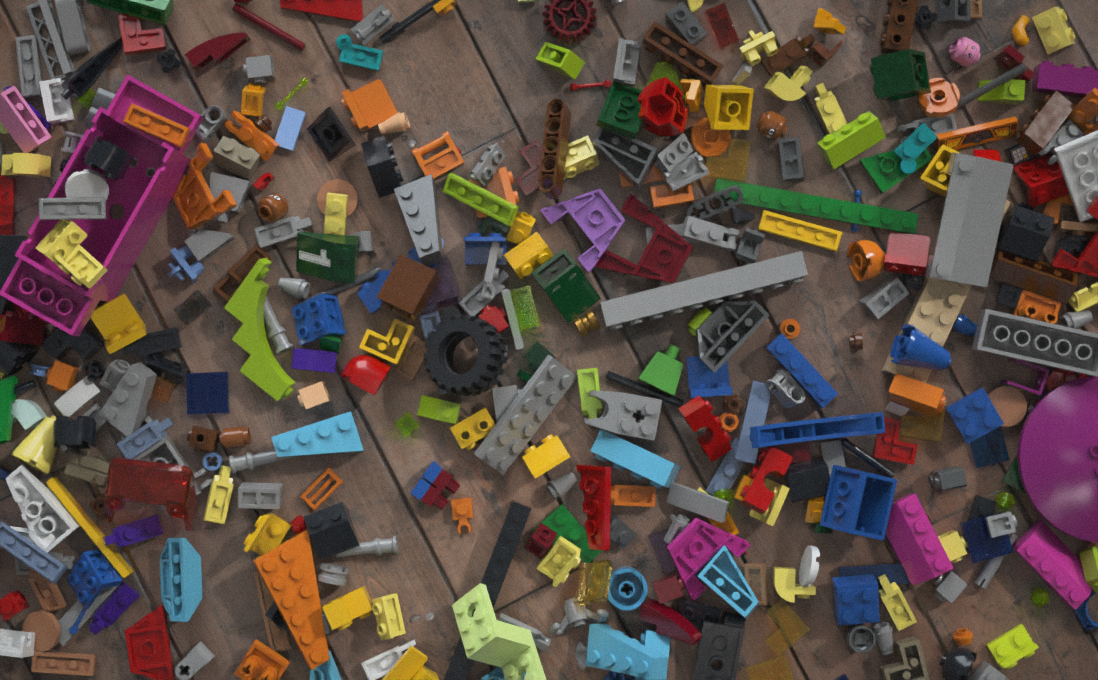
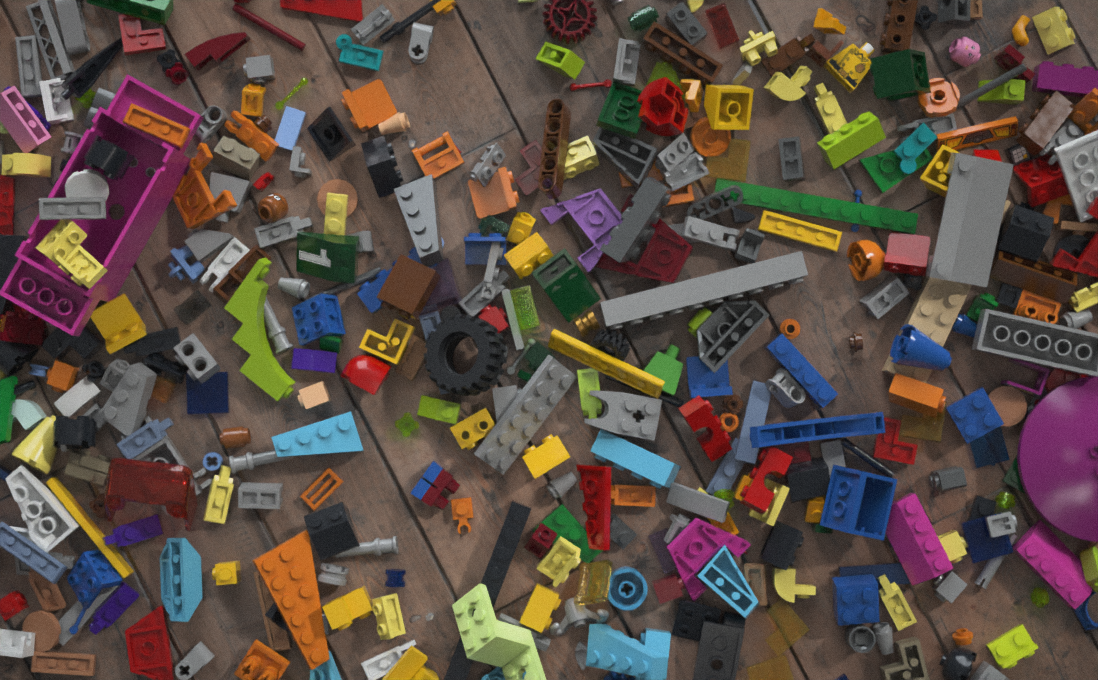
reddish brown brick [187,426,221,453] -> none
yellow bracket [243,512,292,555] -> none
red plate [292,515,307,535] -> none
lime tile [442,173,519,226] -> none
dark red slope [638,598,702,645] -> none
dark orange head [756,110,788,141] -> none
white tile [799,545,820,587] -> none
white sticker [885,401,909,417] -> none
none -> dark red plate [165,62,189,85]
none -> light grey brick [174,333,221,384]
none -> white hinge [199,237,250,293]
none -> yellow brick [212,561,241,585]
none -> light grey bracket [289,146,312,178]
none -> clear blue wheel [385,569,406,587]
none -> light grey piece [409,22,434,64]
none -> light grey hinge [507,338,535,375]
none -> yellow brick [519,583,561,633]
none -> yellow tile [548,329,665,399]
none -> black tyre [590,329,630,362]
none -> dark grey wedge [599,177,672,263]
none -> clear green brick [627,5,659,32]
none -> black slope [759,520,804,571]
none -> yellow torso [823,42,875,93]
none -> green bracket [966,292,999,323]

